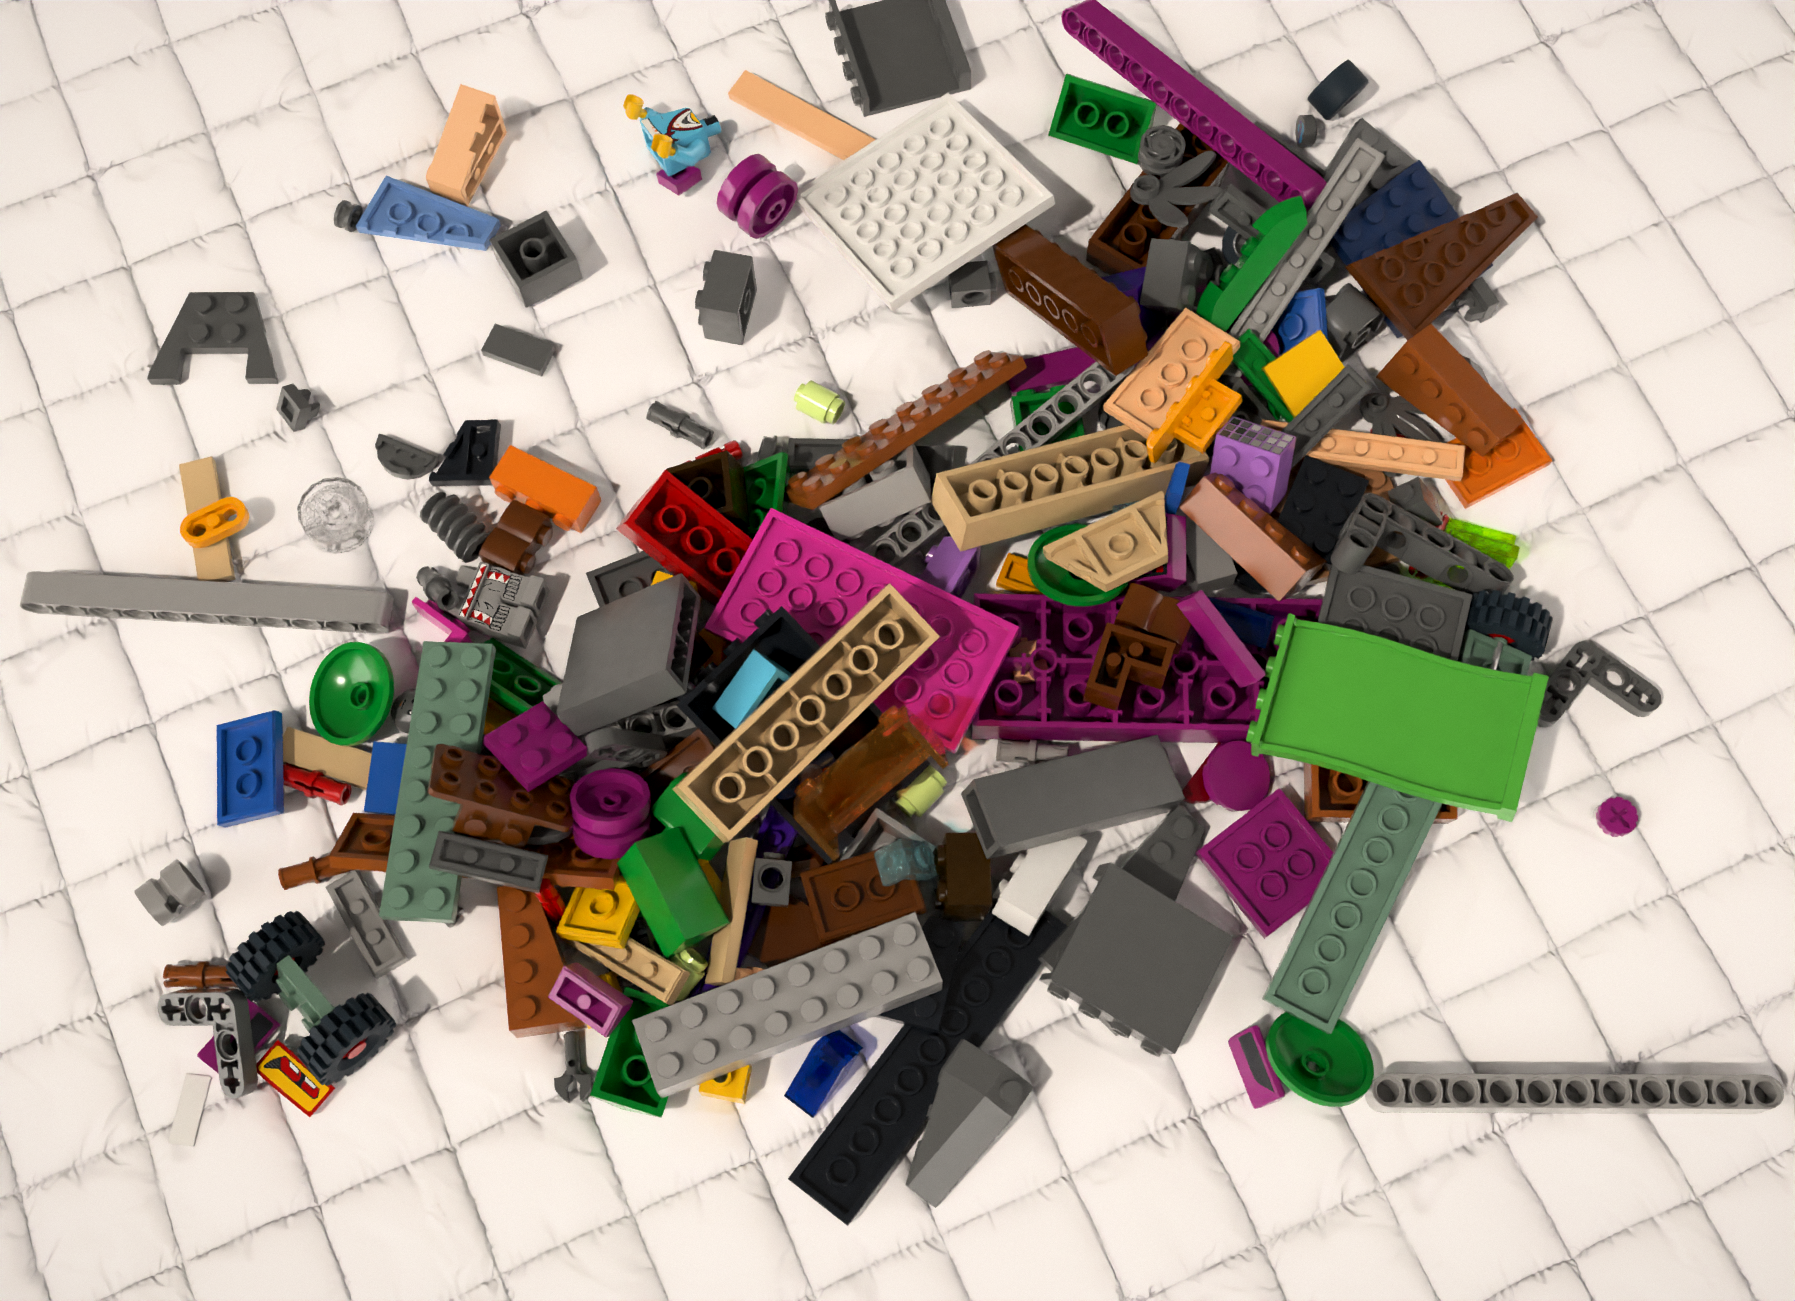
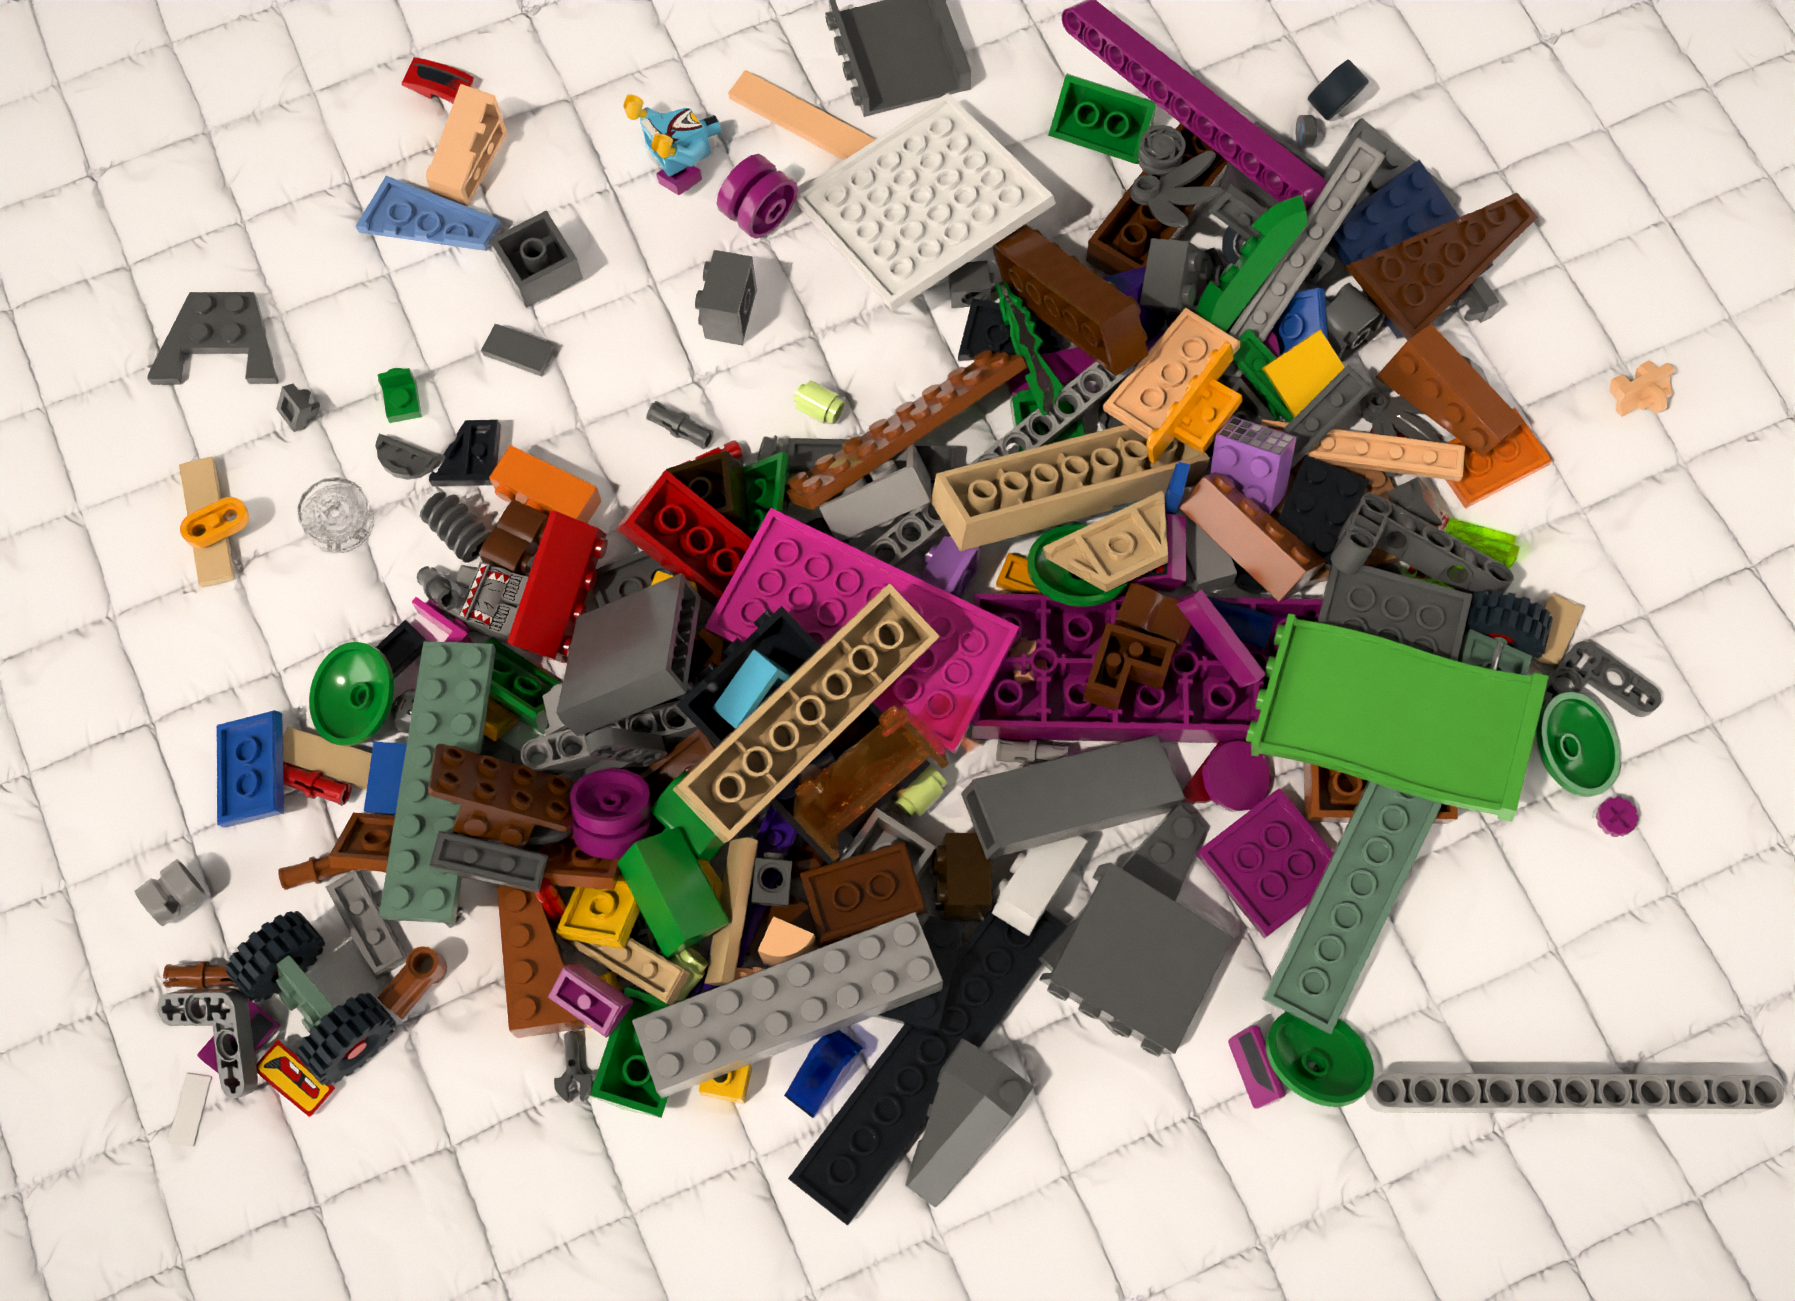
light grey beam [19,571,394,634] -> none
dark grey bush [333,200,363,233] -> none
magenta plate [484,701,587,792] -> none
clear light blue bracket [874,839,937,886] -> none
none -> black tile [376,620,427,679]
none -> green bracket [377,368,422,424]
none -> dark orange piece [377,946,448,1019]
none -> red slope [401,57,474,104]
none -> red slope [507,510,608,664]
none -> light nougat brick [758,916,819,967]
none -> black wing [958,298,1064,361]
none -> green sword [996,281,1063,416]
none -> tan tile [1534,593,1584,669]
none -> green dish [1536,692,1620,797]
none -> light nougat hips [1609,360,1675,417]

